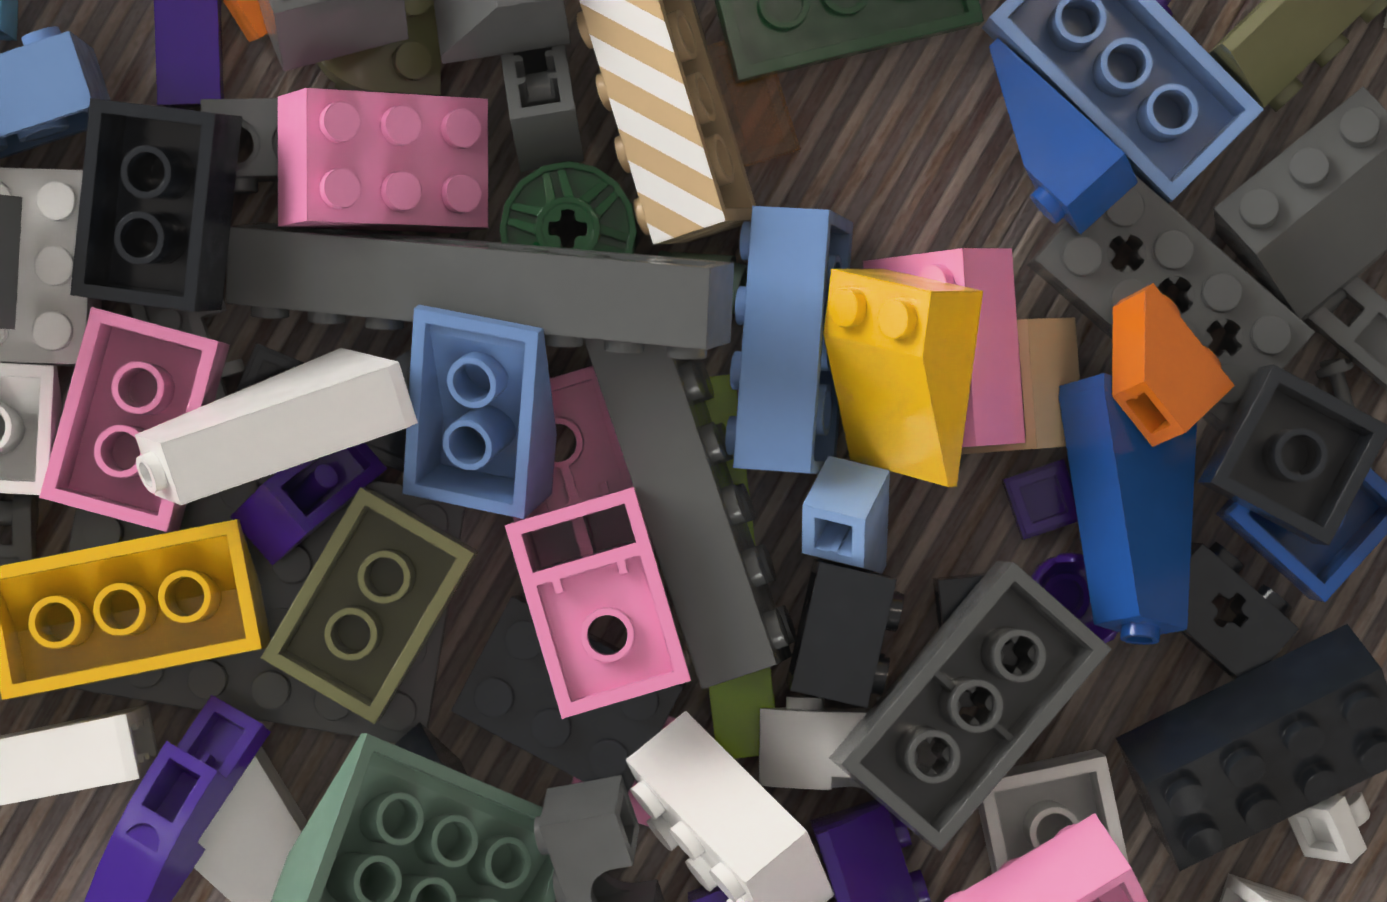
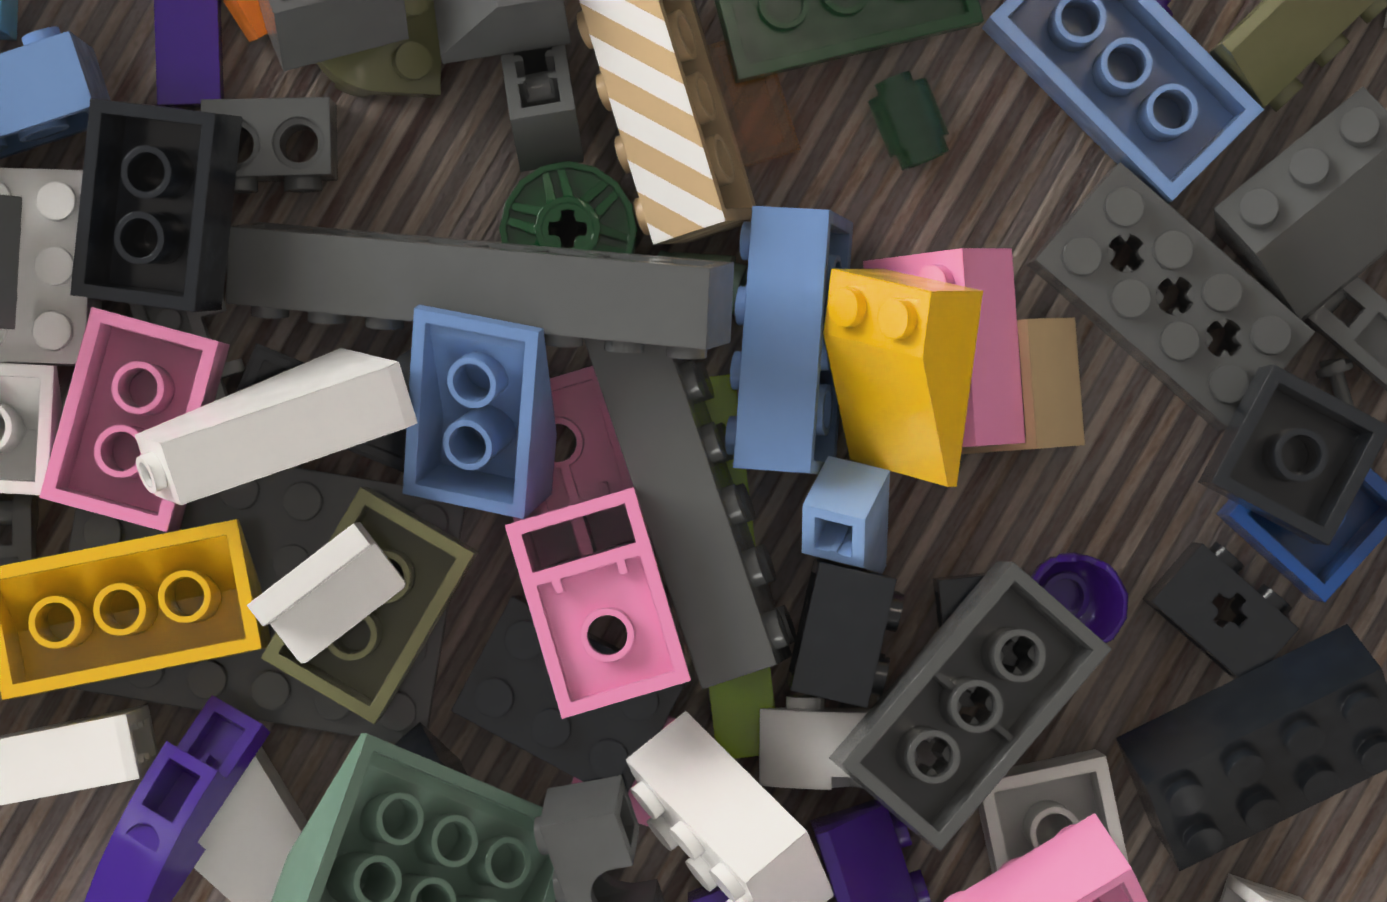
dark purple slope [230,442,387,566] -> none
bright pink brick [278,88,488,233] -> none
blue slope [989,38,1138,235] -> none
dark purple tile [1001,459,1078,540] -> none
blue slope [1059,373,1197,645] -> none
orange slope [1112,283,1235,447] -> none
white tile [1288,792,1371,864] -> none
none -> white panel [247,522,406,663]
none -> clear green brick [868,71,949,171]

